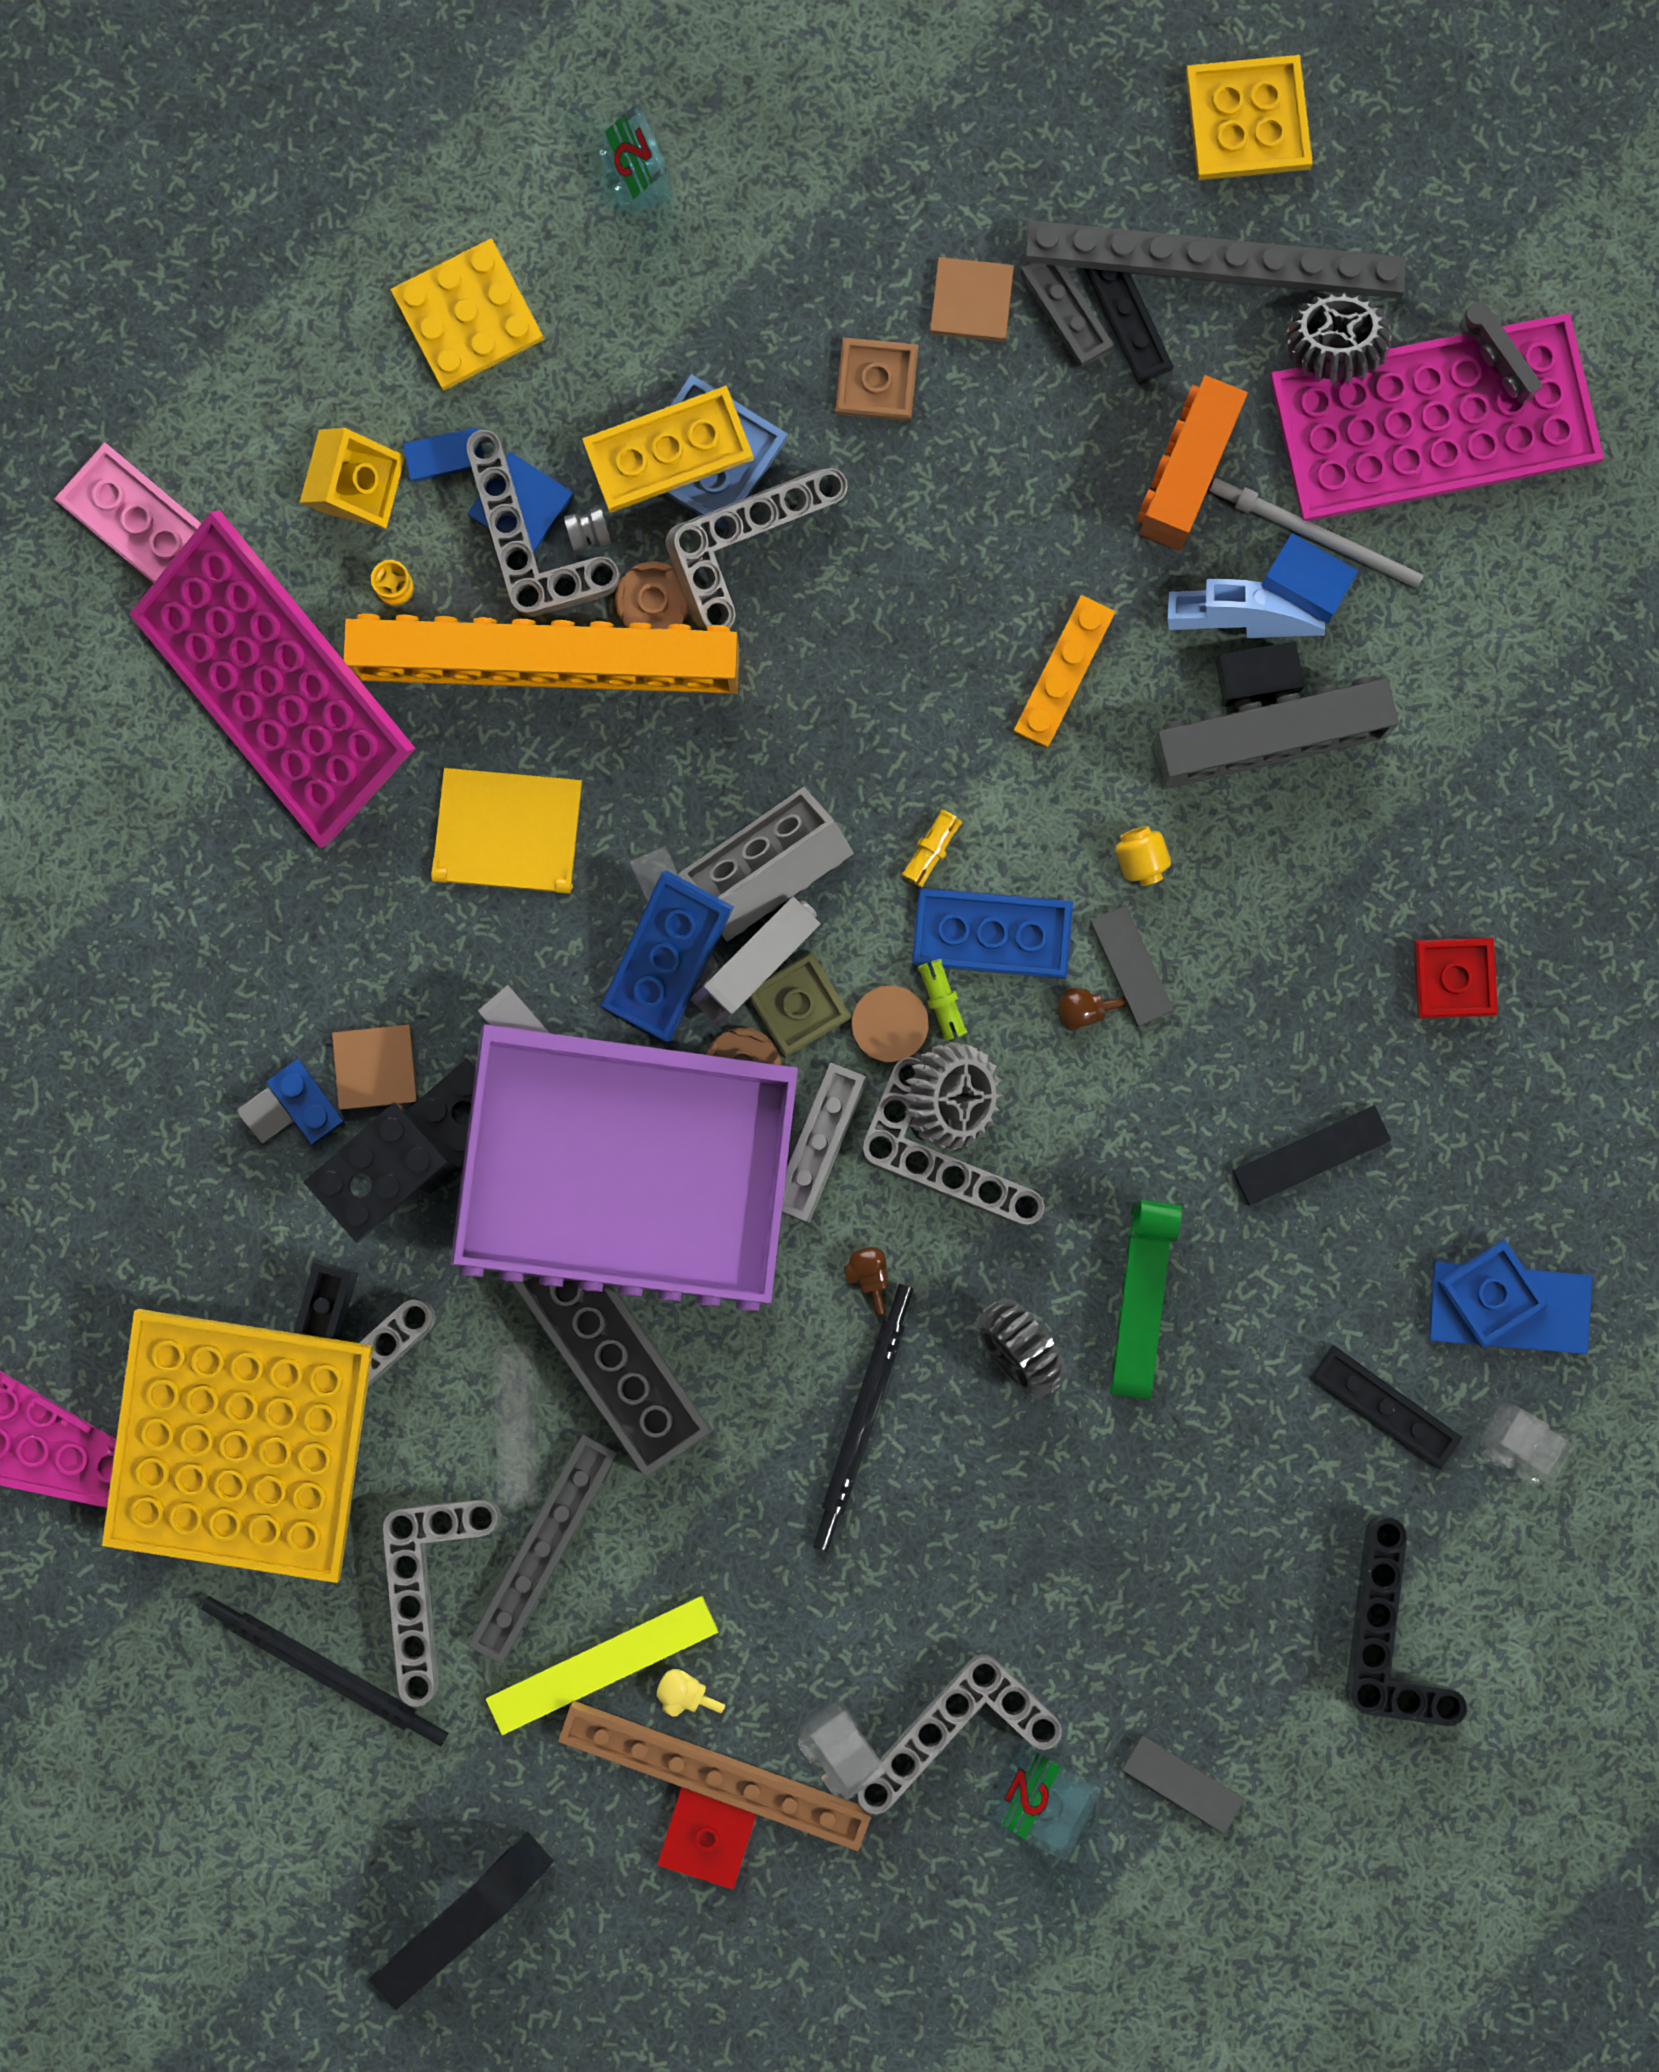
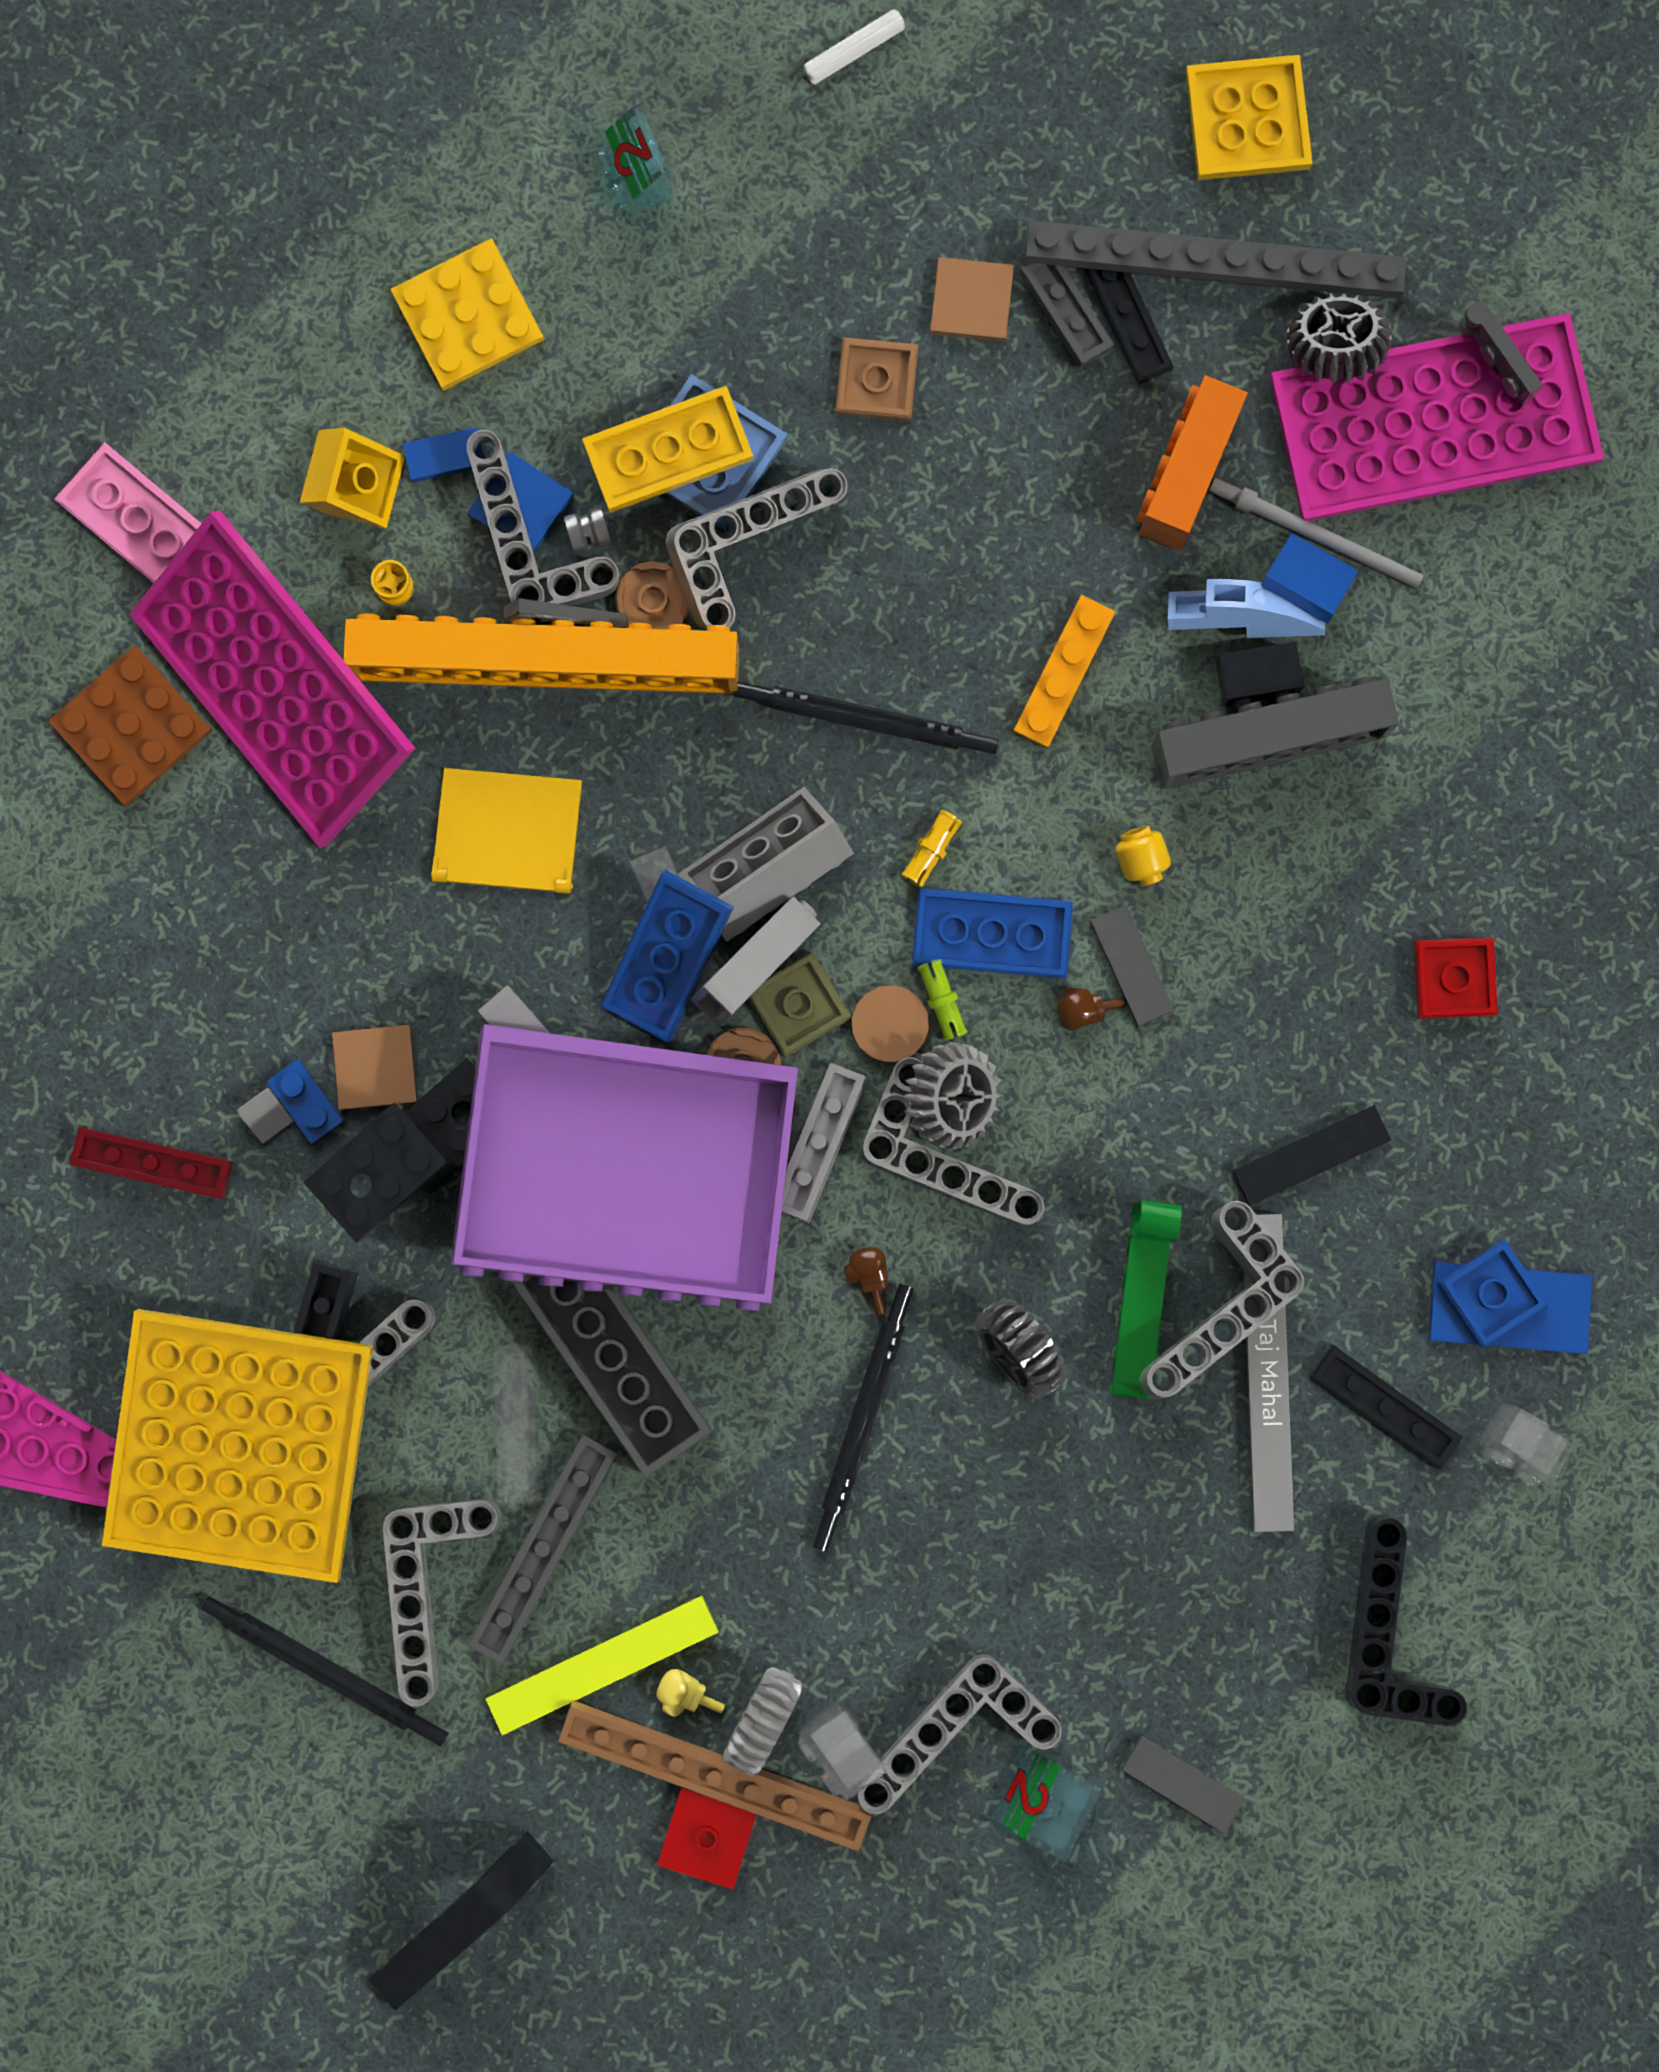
none -> dark orange plate [49,645,213,807]
none -> dark red plate [69,1127,233,1200]
none -> dark grey tile [504,598,627,628]
none -> light grey gear [723,1667,802,1776]
none -> black axle [733,682,999,754]
none -> white axle [804,10,905,84]
none -> light grey beam [1139,1201,1304,1399]
none -> light grey tile [1243,1214,1294,1532]

